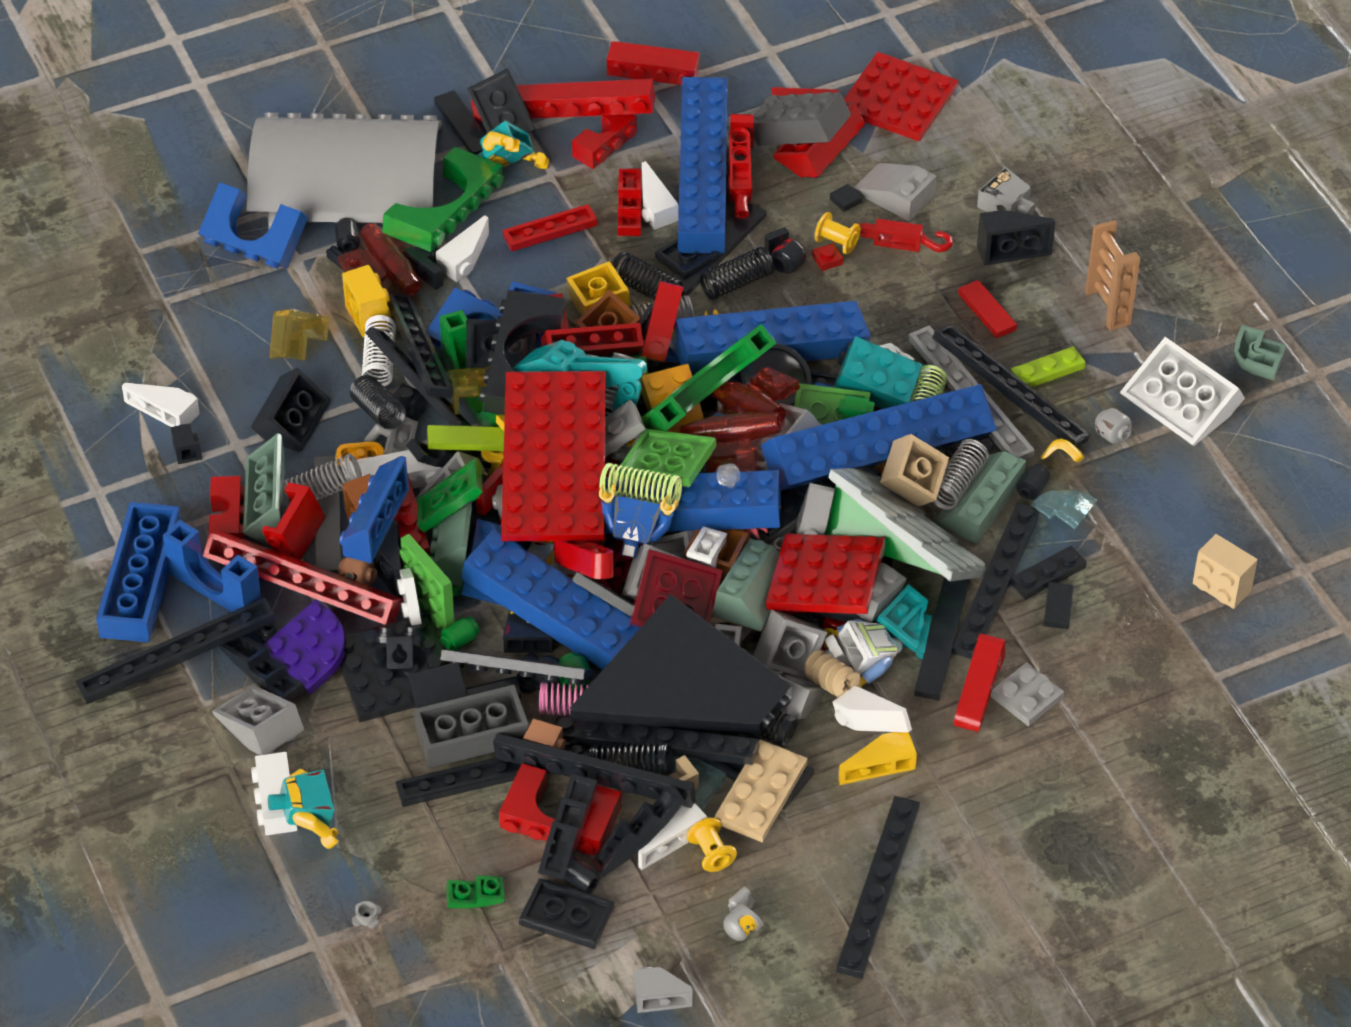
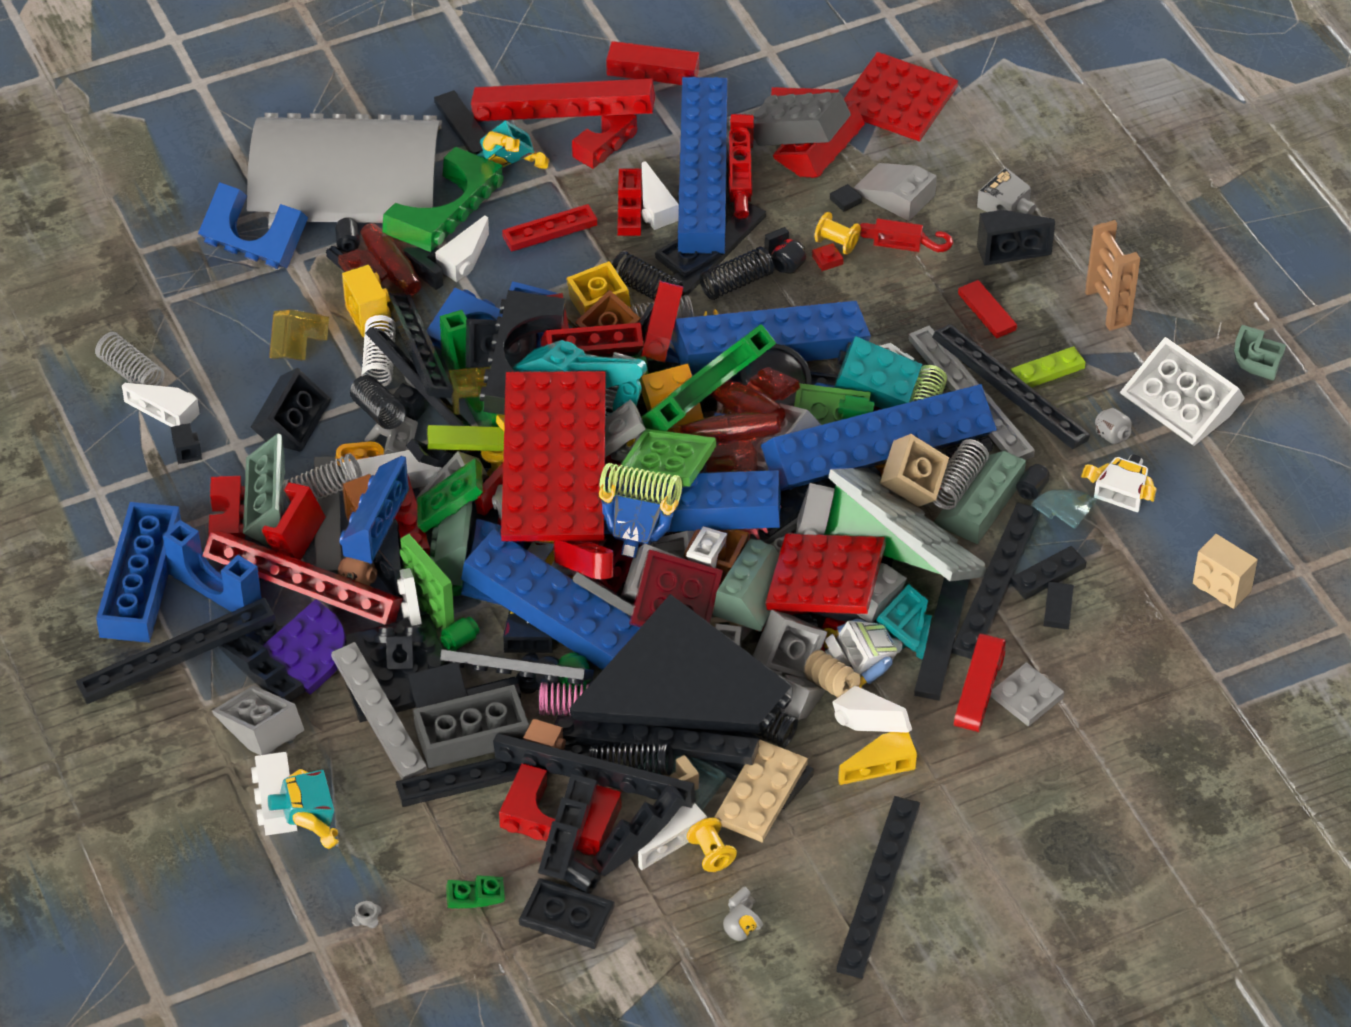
black tile [467,68,537,134] -> none
light grey slope [633,967,693,1013] -> none
clear plate [717,463,740,488] -> none
yellow hair [1041,439,1084,463] -> none
none -> light grey piece [95,332,165,386]
none -> light grey plate [331,642,427,780]
none -> white torso [1081,454,1156,512]

